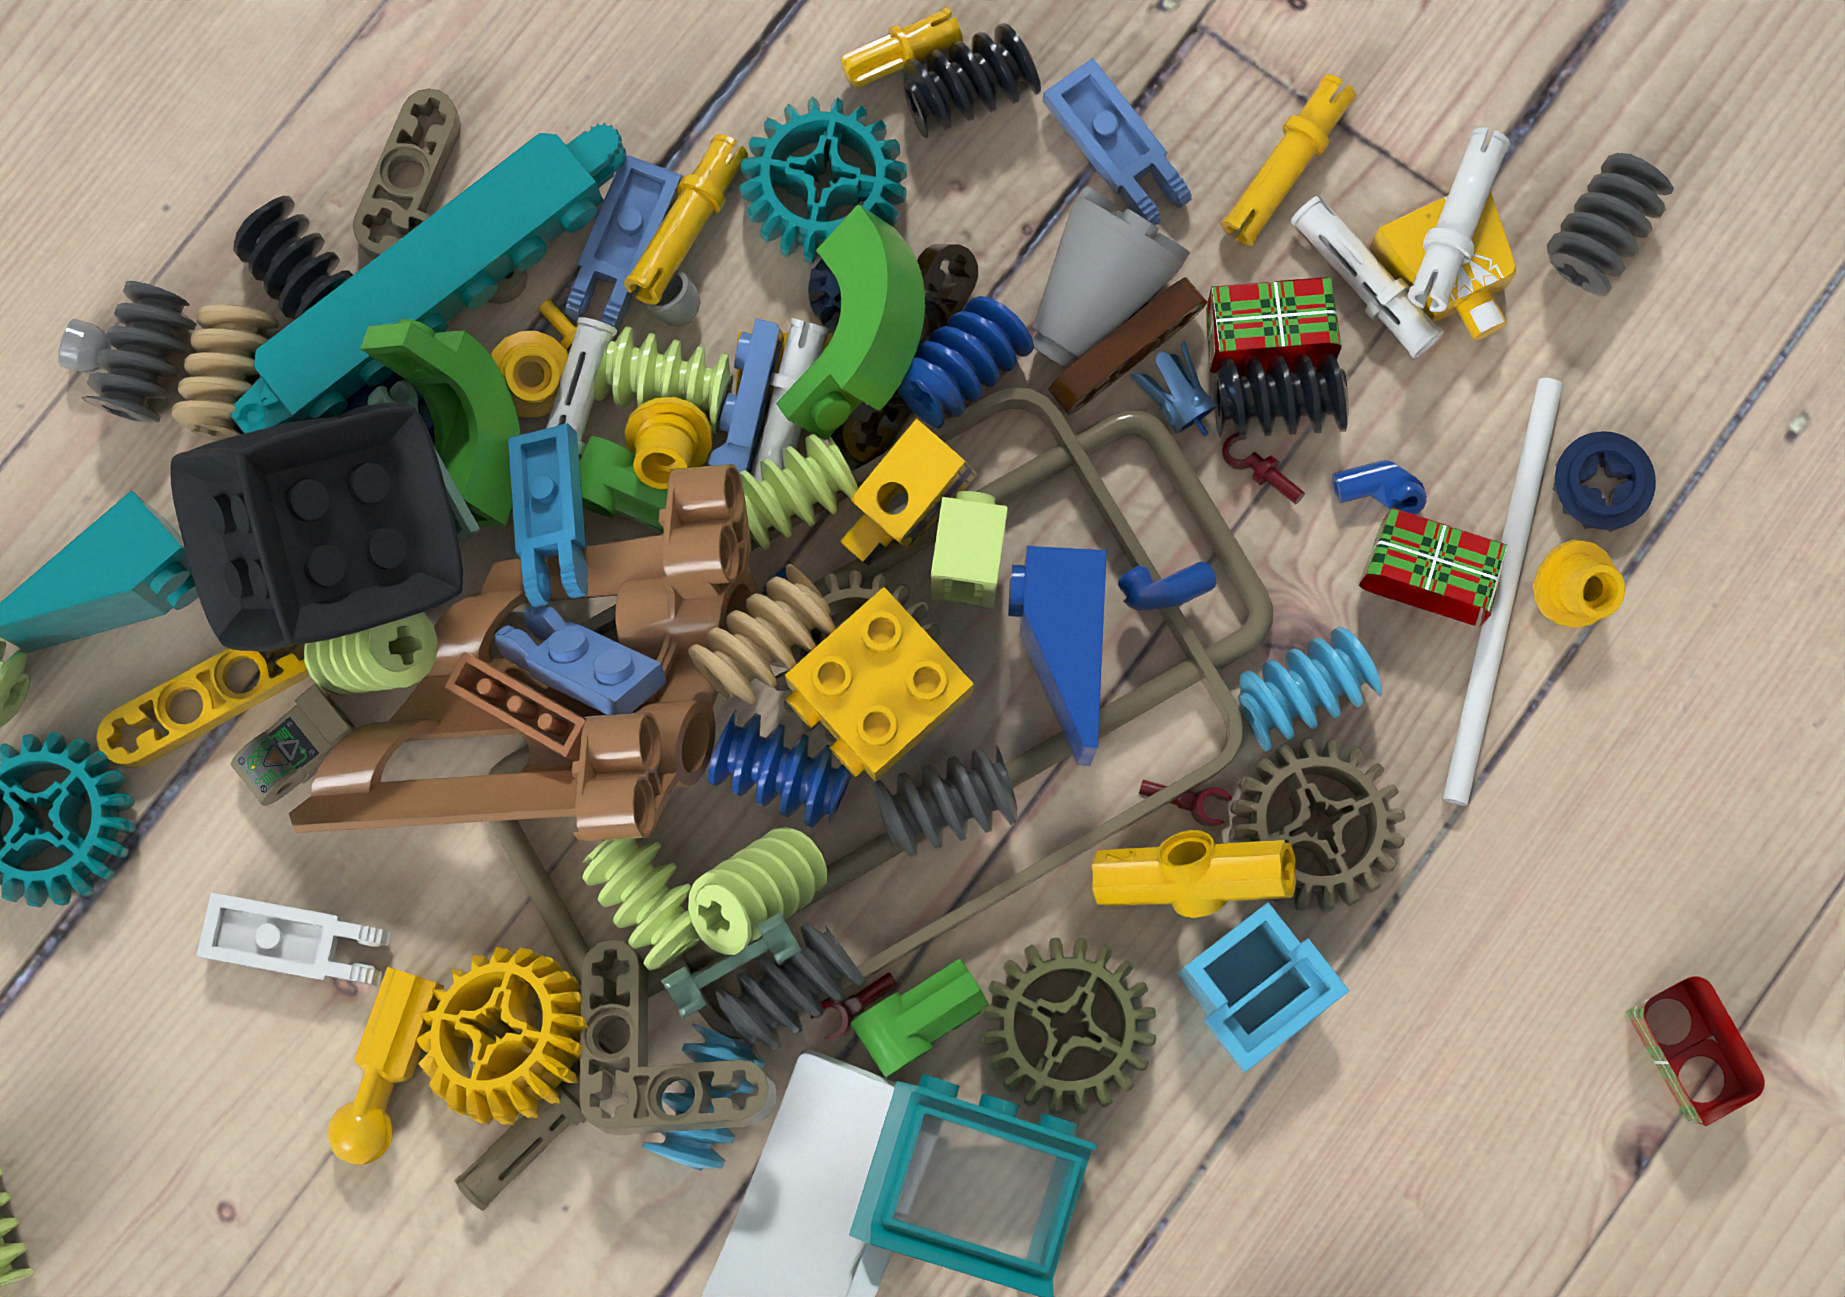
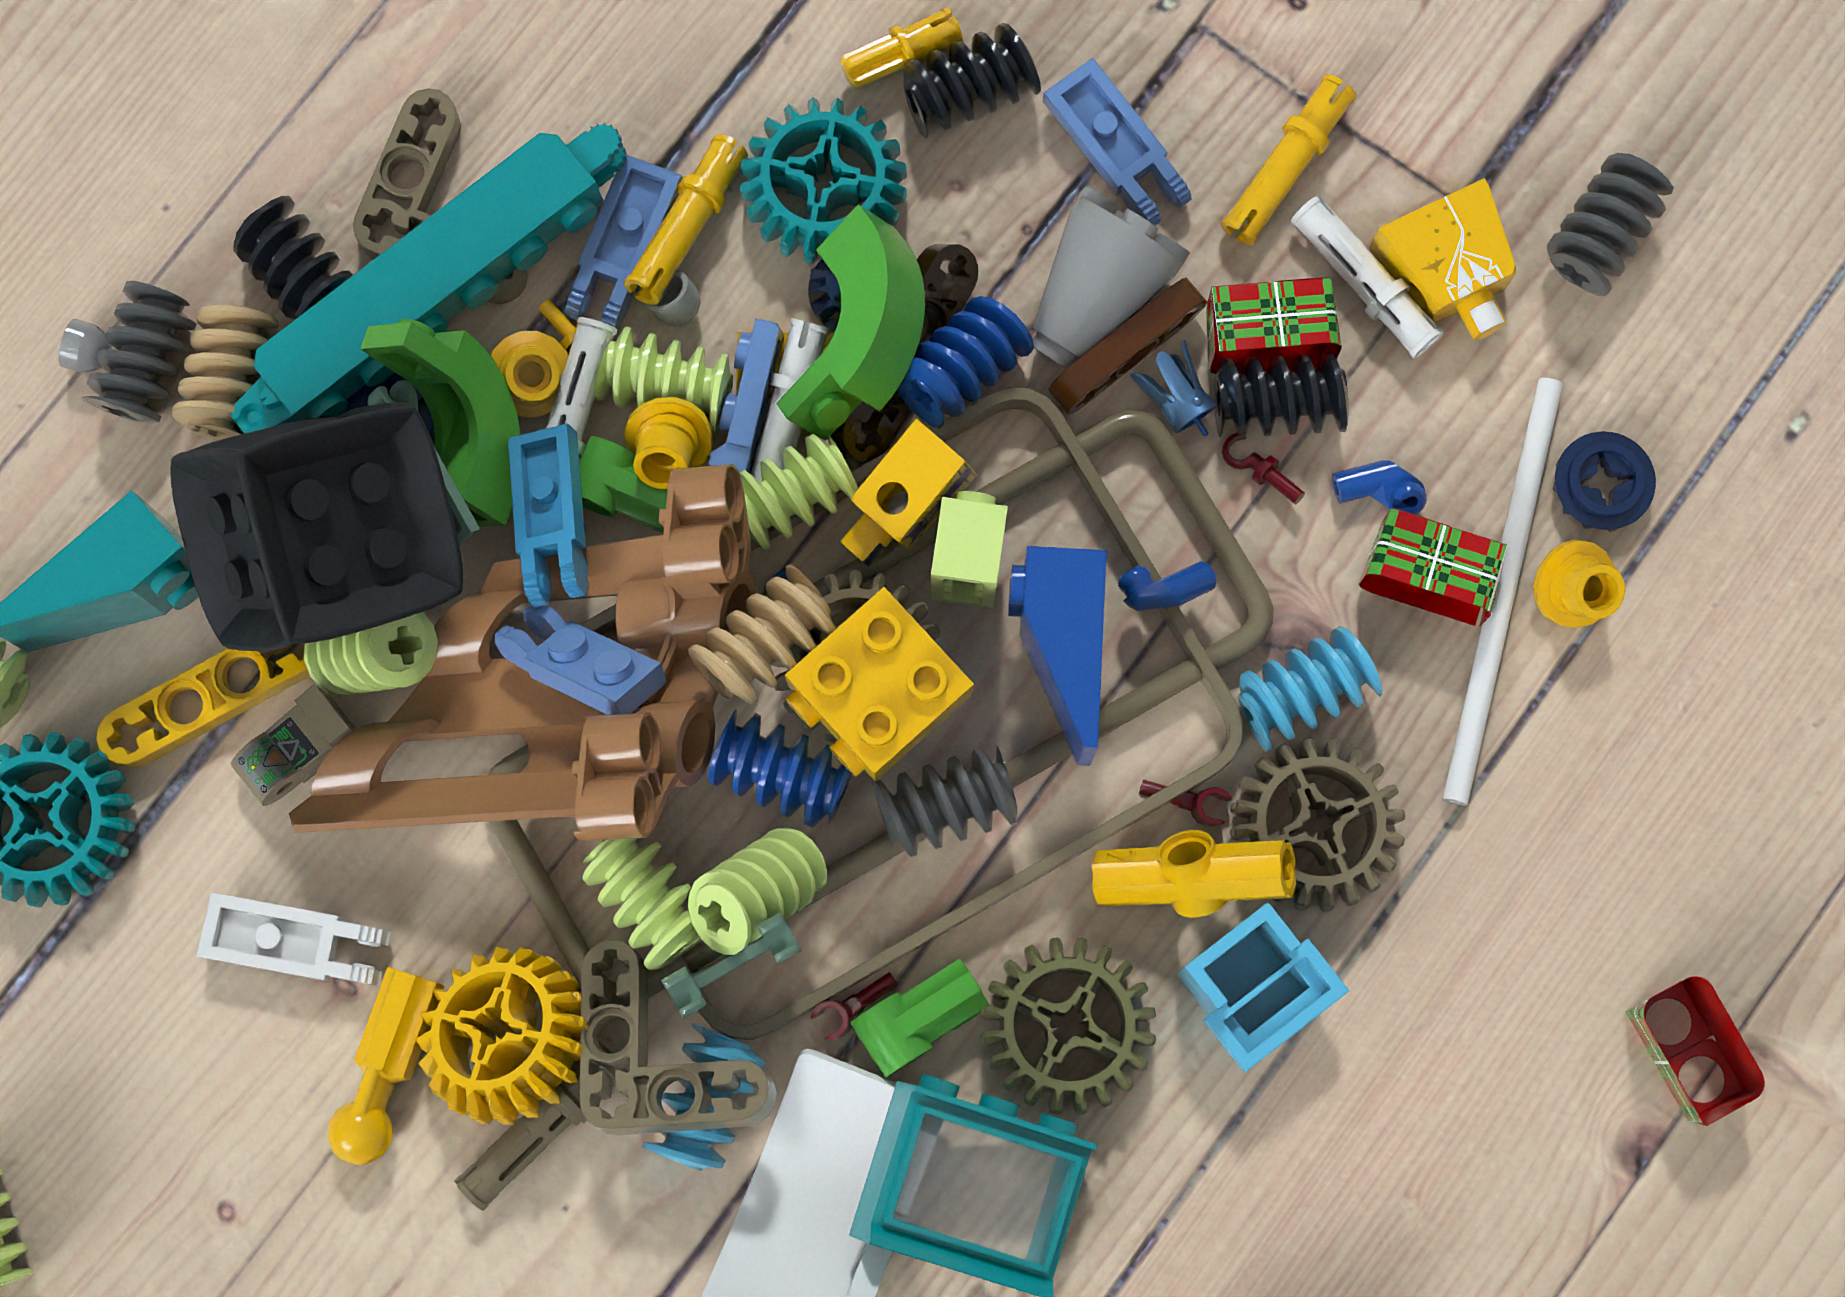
nougat piece [445,652,587,761] -> none
dark grey piece [715,923,866,1060] -> none
white pin [1407,127,1510,312] -> none

